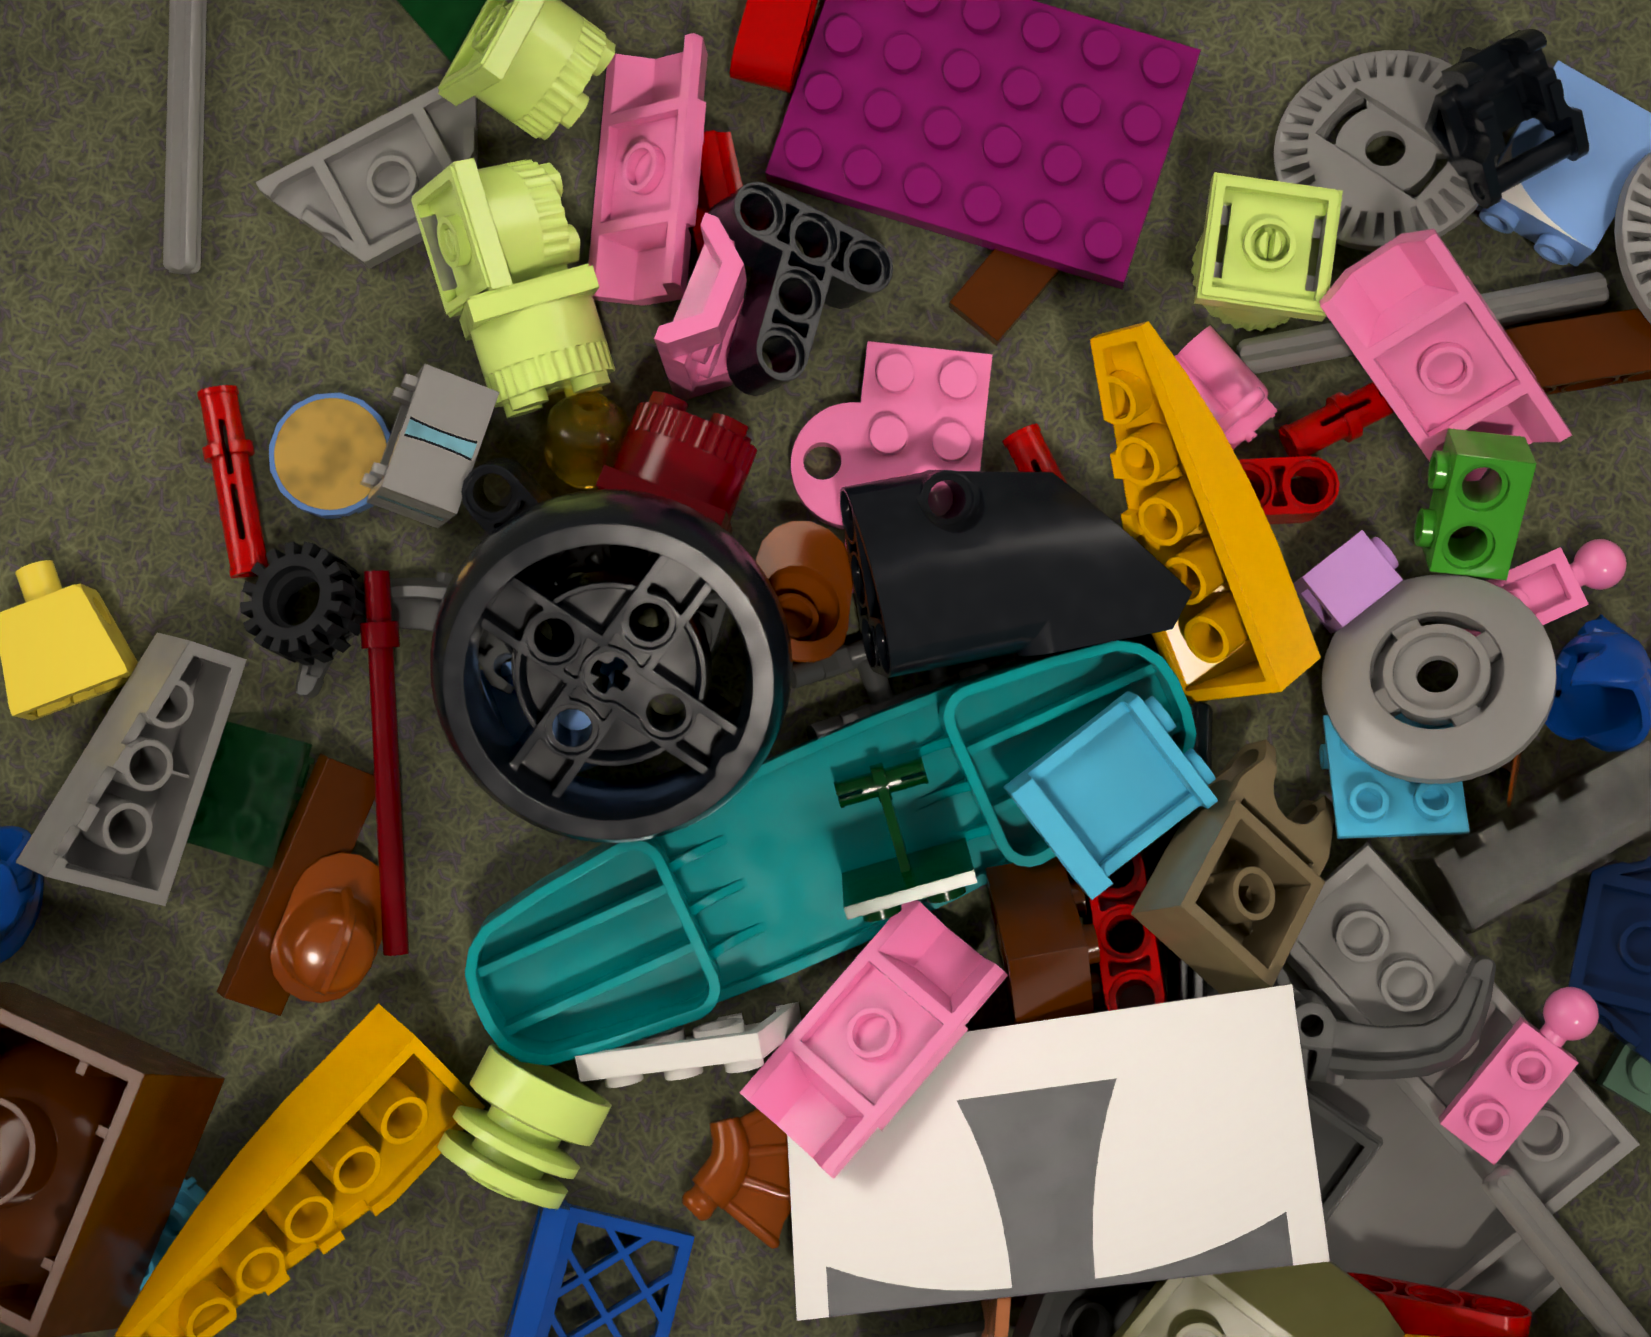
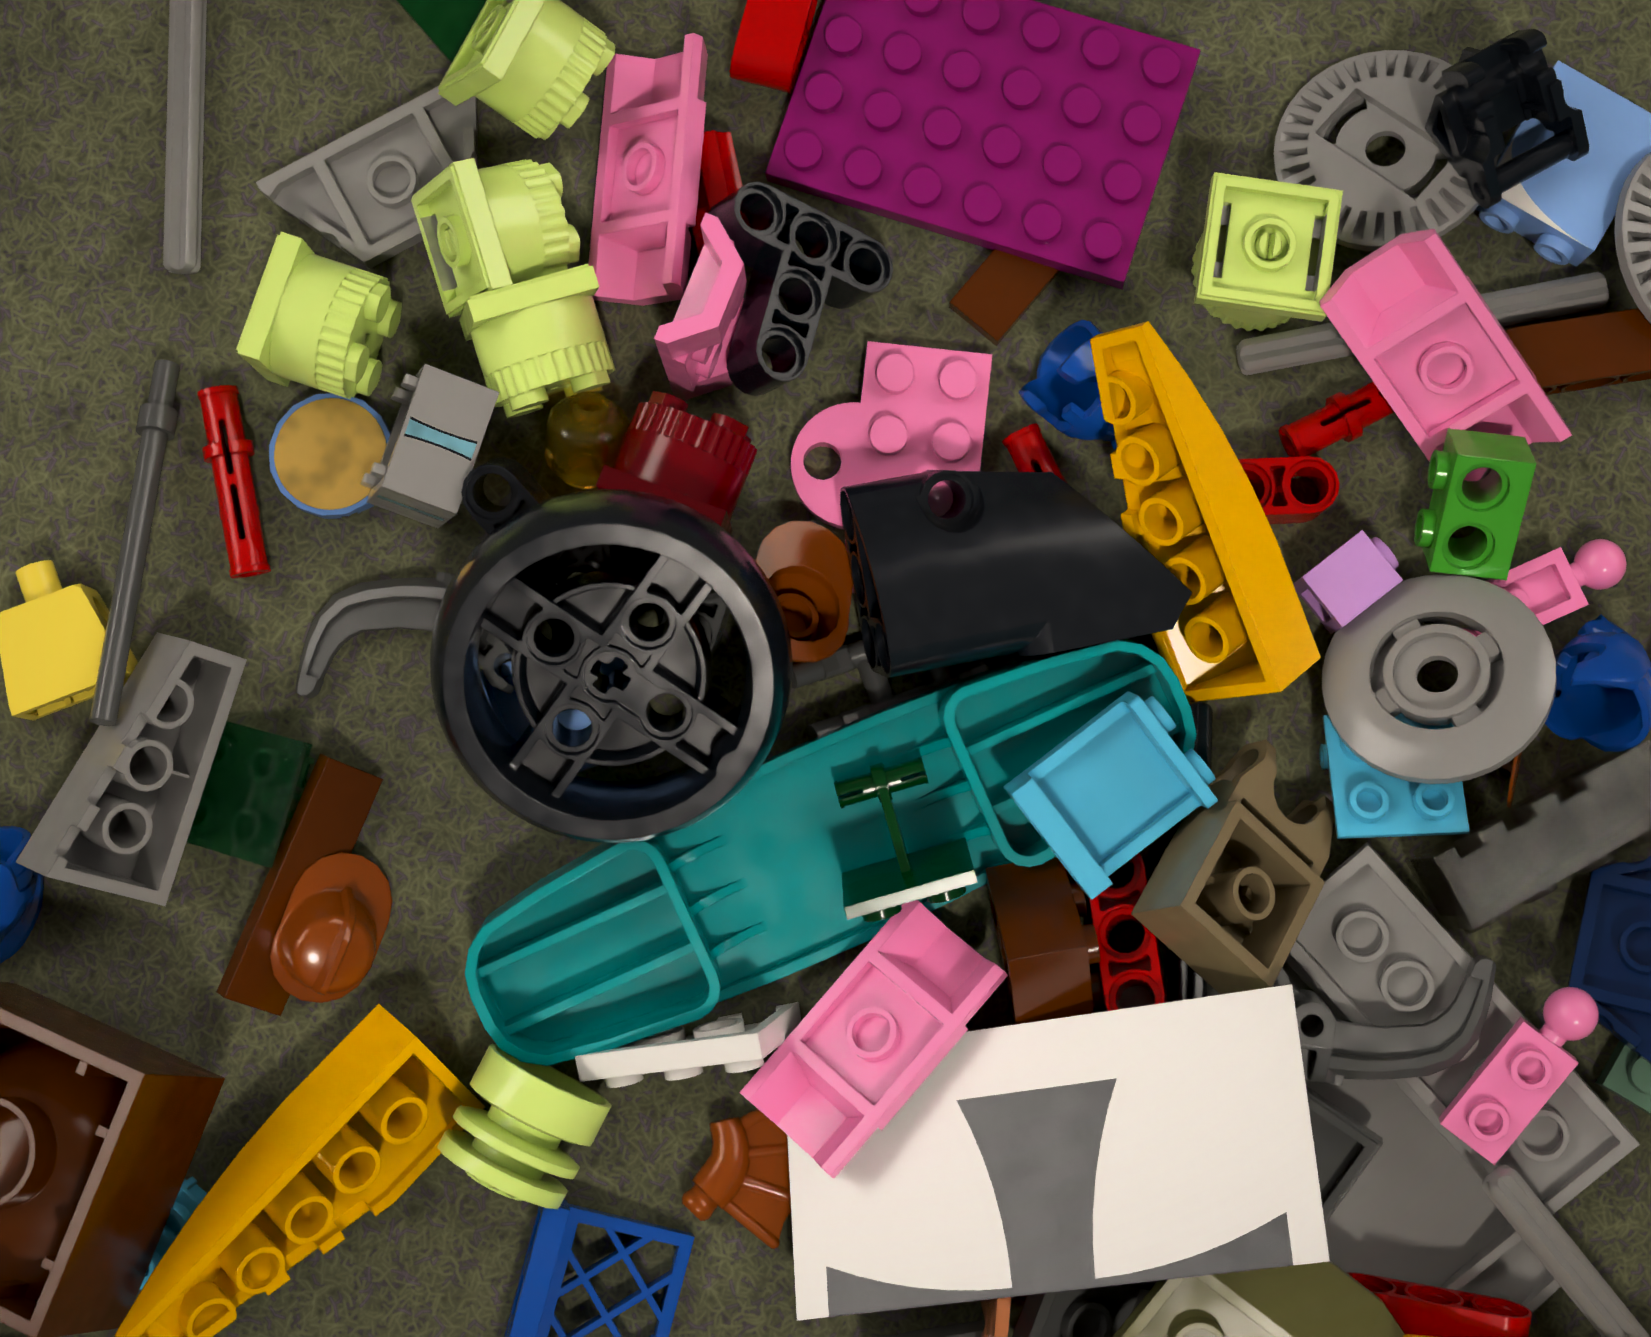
black tyre [240,541,366,665] -> none
dark red bar [360,570,409,956] -> none
bright pink piece [1174,325,1278,450] -> none
none -> dark grey bar [89,359,180,726]
none -> yellowish green piece [236,232,402,399]
none -> blue helmet [1019,320,1117,450]

